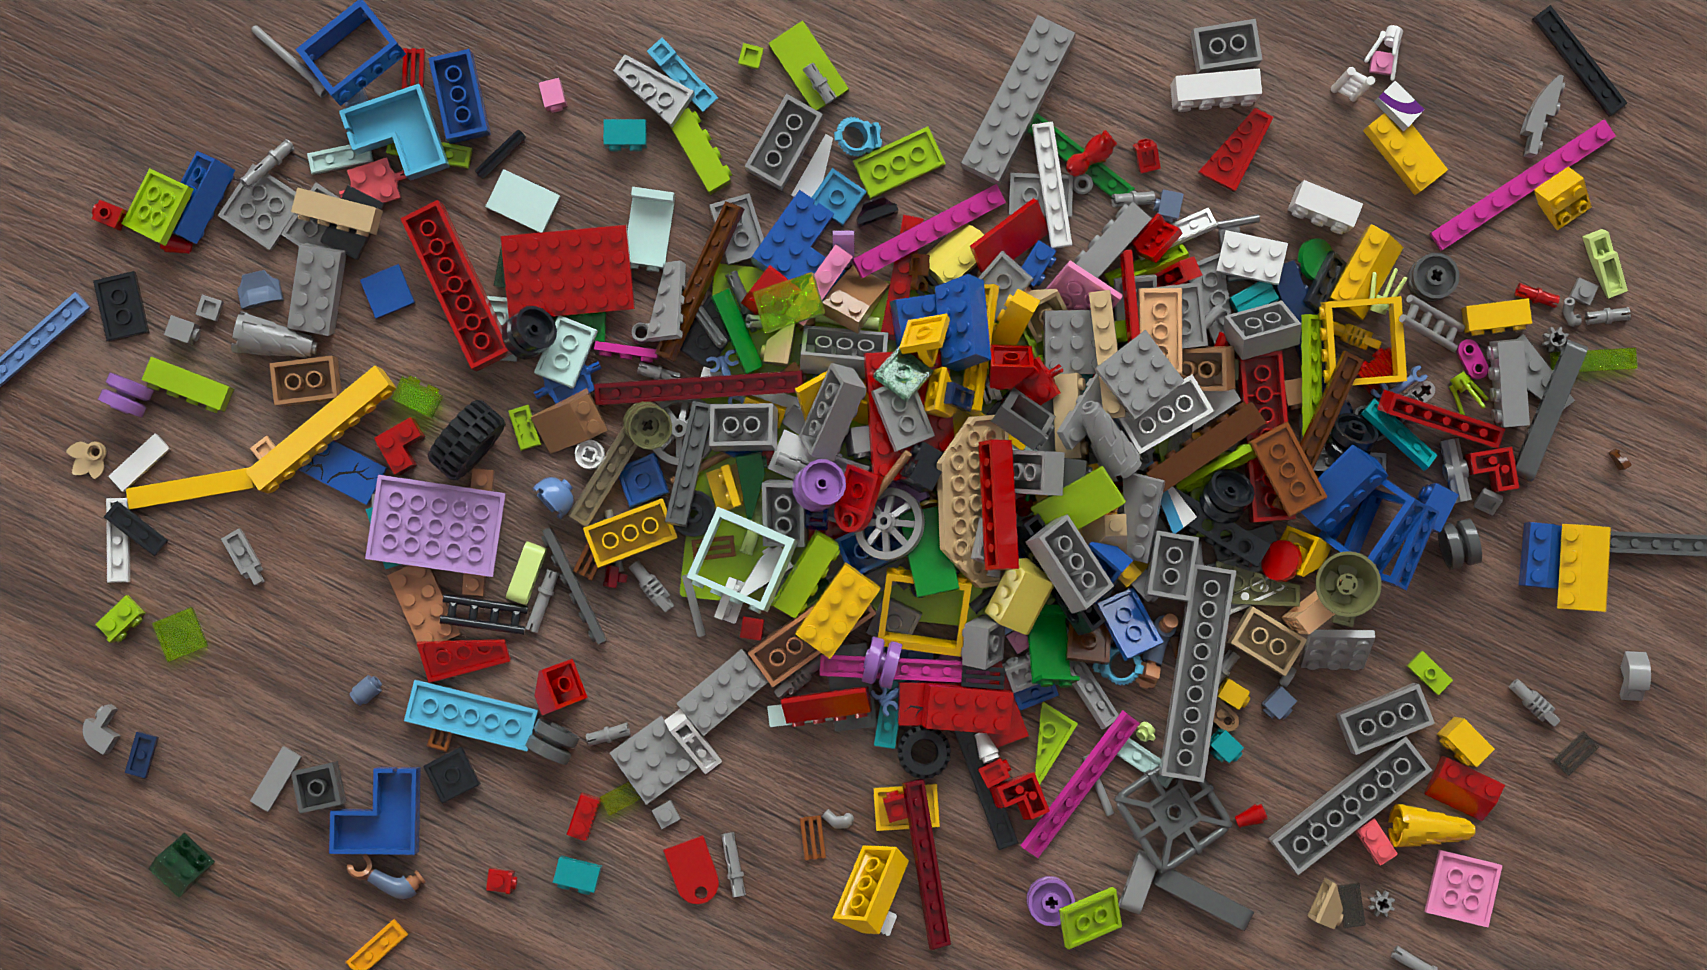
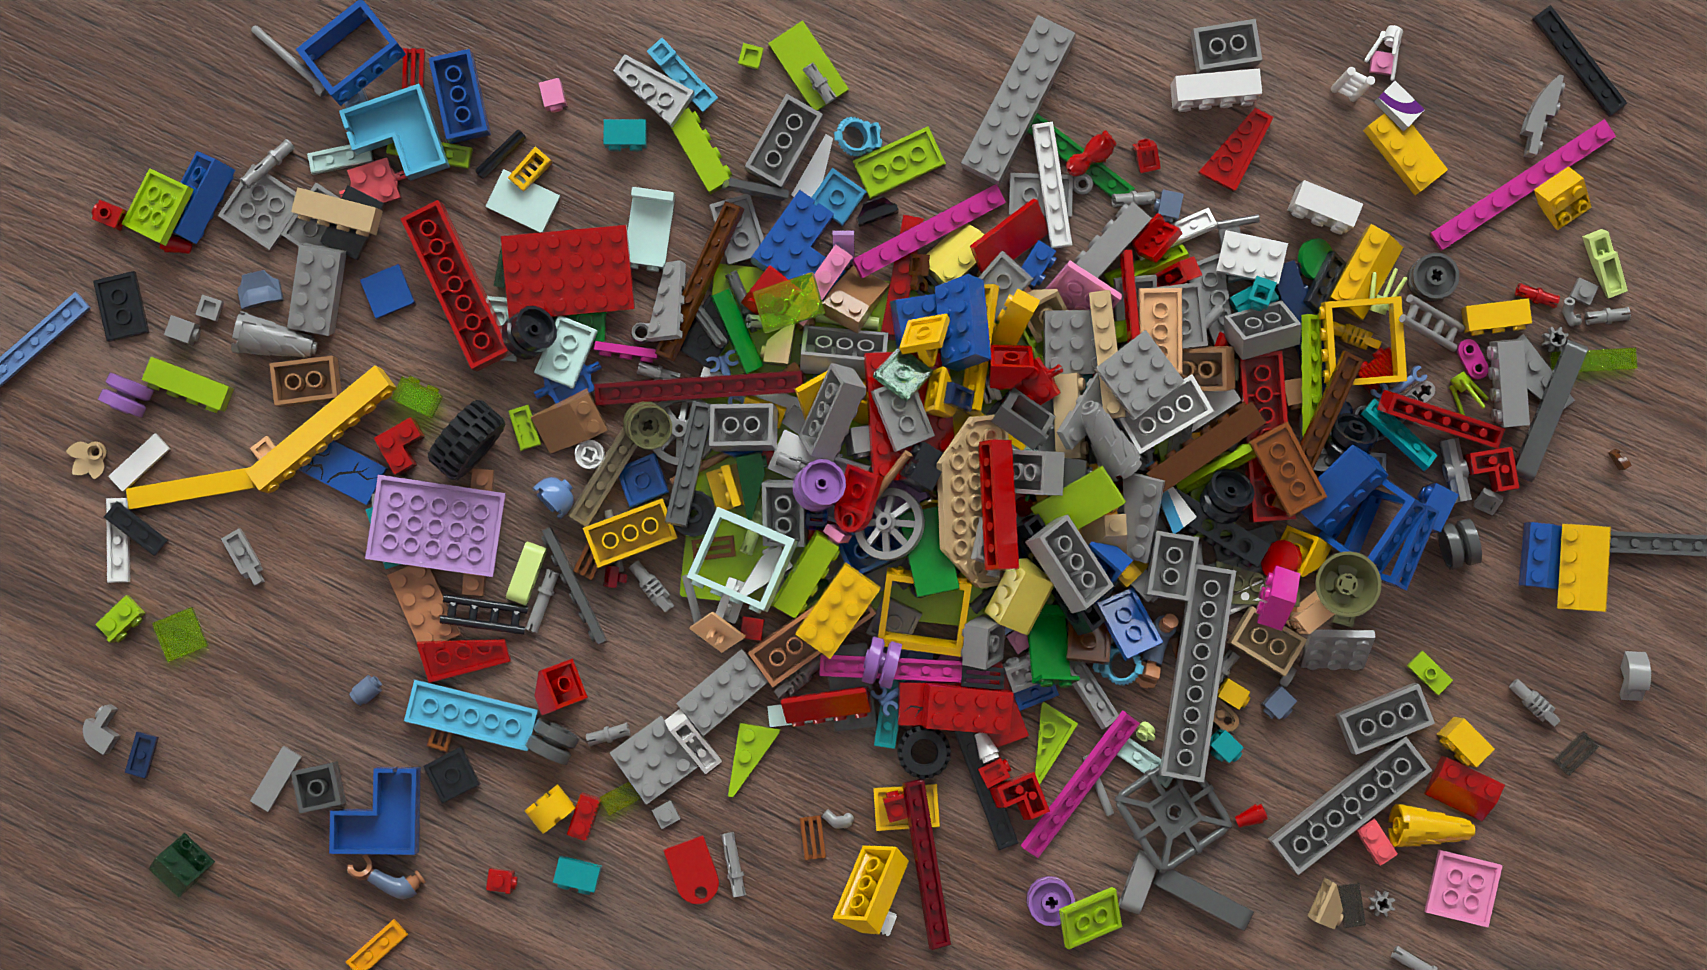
none -> yellow slope [508,146,553,192]
none -> yellow brick [524,784,576,834]
none -> light nougat piece [689,612,745,653]
none -> dark grey tile [722,178,789,201]
none -> lime wing [728,723,780,797]
none -> bright pink plate [823,524,852,544]
none -> teal brick [1247,276,1277,311]
none -> dark pink brick [1256,566,1301,631]

